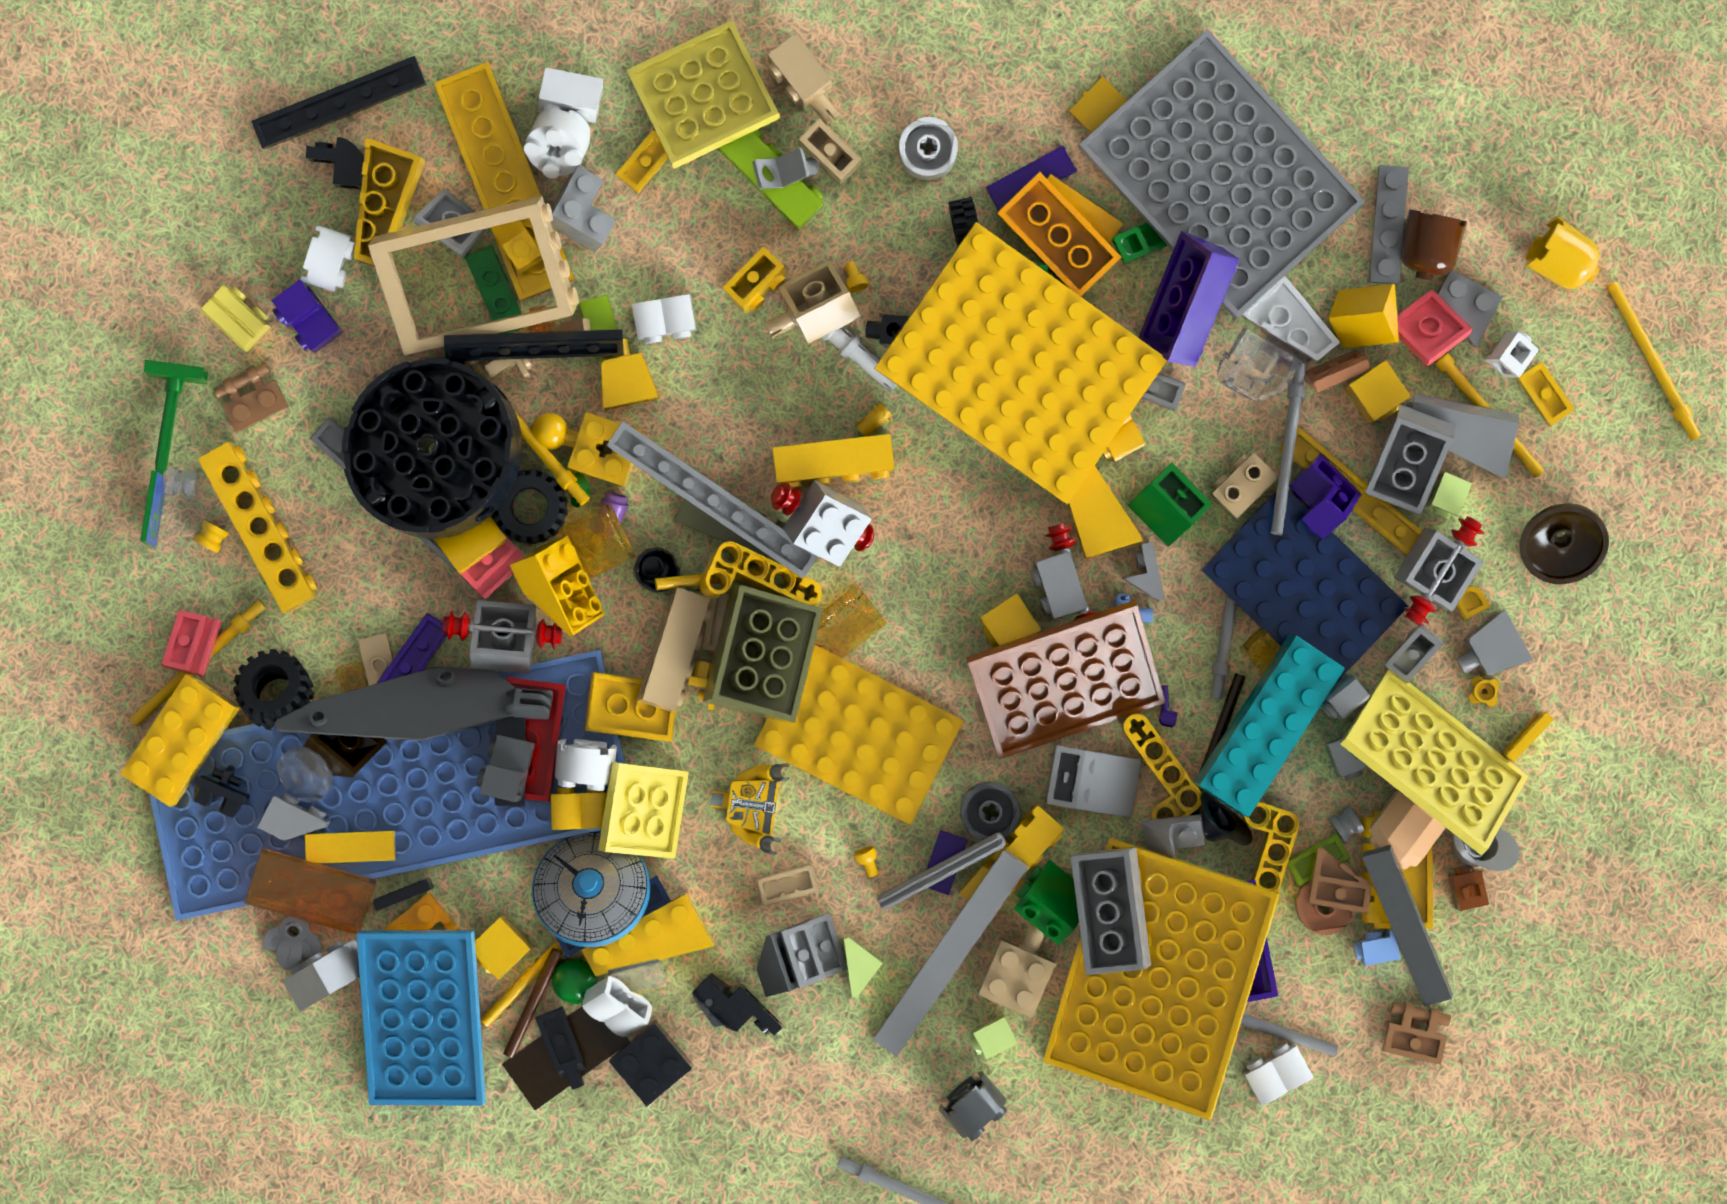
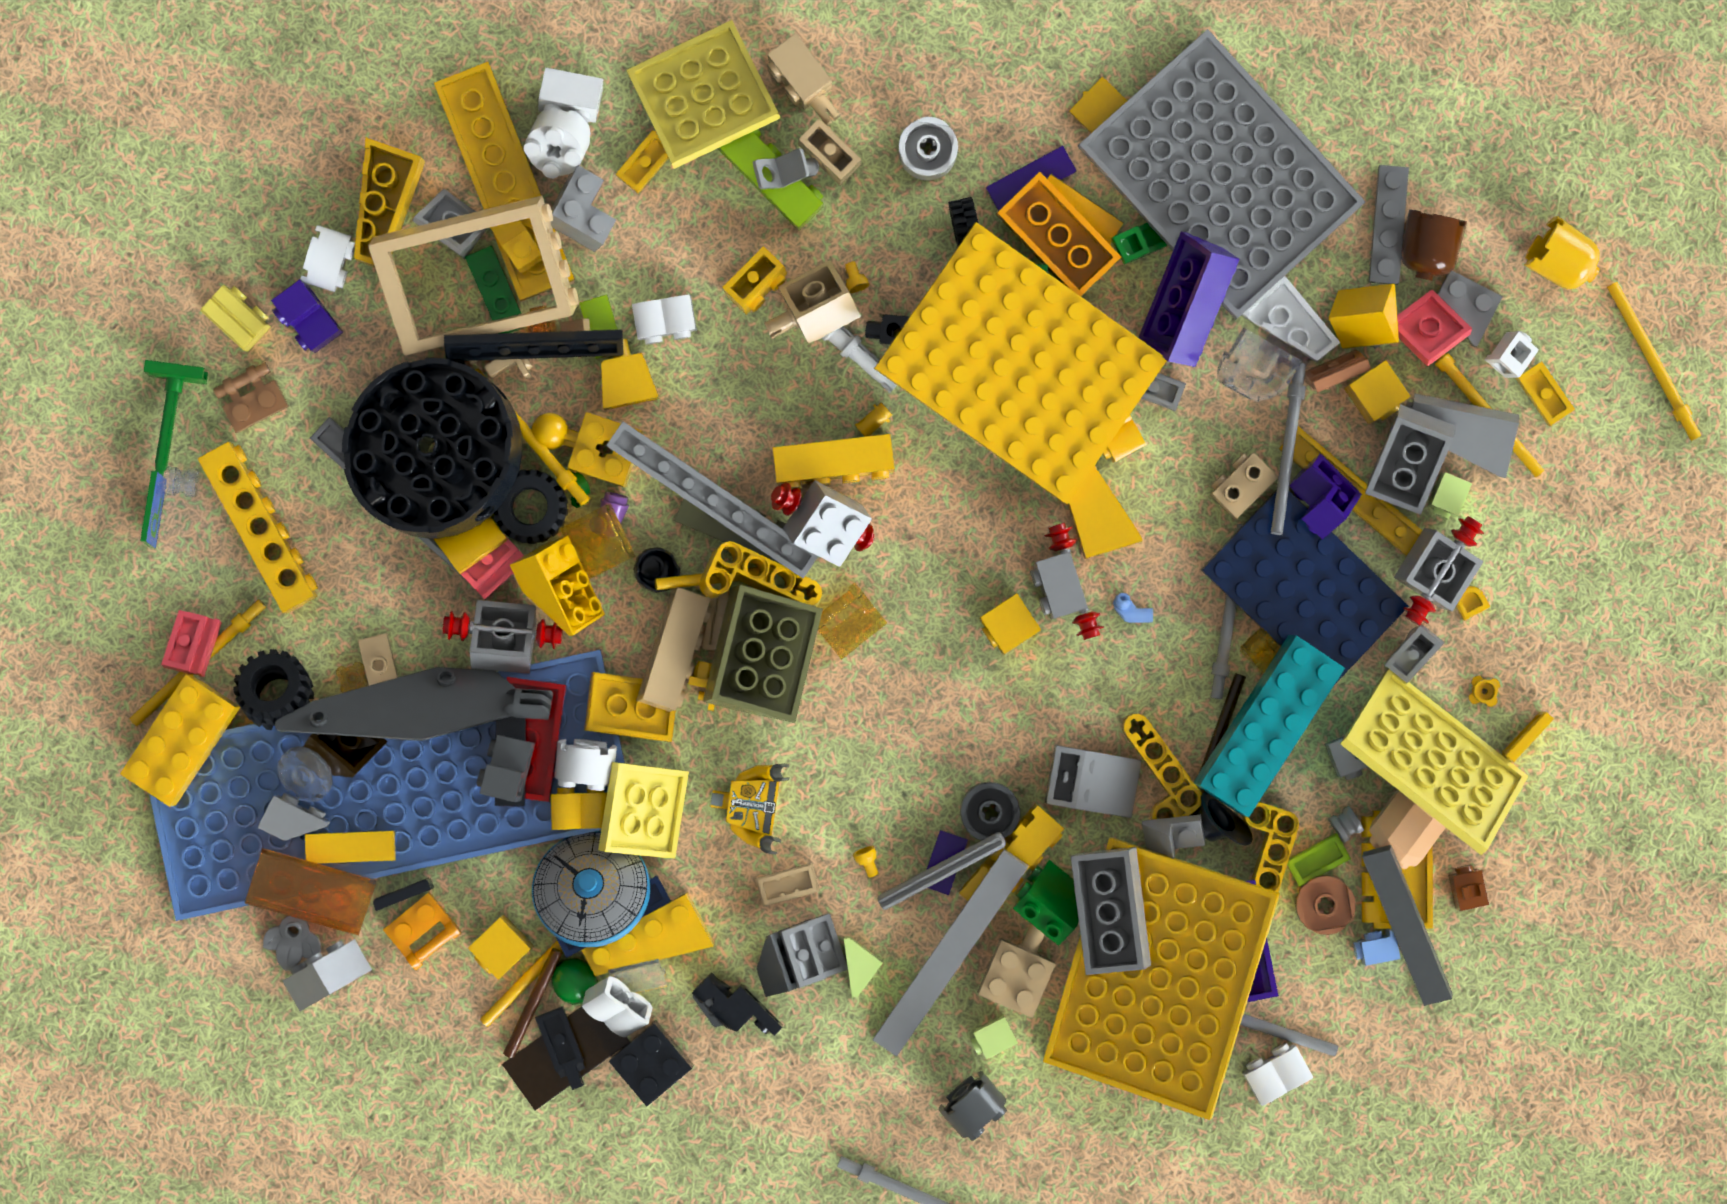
yellow wheel [192,519,230,553] -> none
black hips [193,765,250,818] -> none
black plate [251,56,427,150] -> none
black brick [305,137,364,190] -> none
dark azure plate [356,930,486,1106] -> none
dark purple tile [376,613,448,684] -> none
yellow plate [754,644,964,825] -> none
plate [966,600,1166,759] -> none
light grey slope [1122,542,1165,601] -> none
green slope [1127,463,1213,547] -> none
dark purple hand [1159,685,1178,728] -> none
medium nougat wing [1308,847,1372,913] -> none
light grey brick [1320,674,1370,720] -> none
medium nougat plate [1382,1002,1451,1065] -> none
light grey piece [1451,828,1519,871] -> none
light grey torso [1456,610,1533,676] -> none
dark brown dish [1519,503,1609,584] -> none

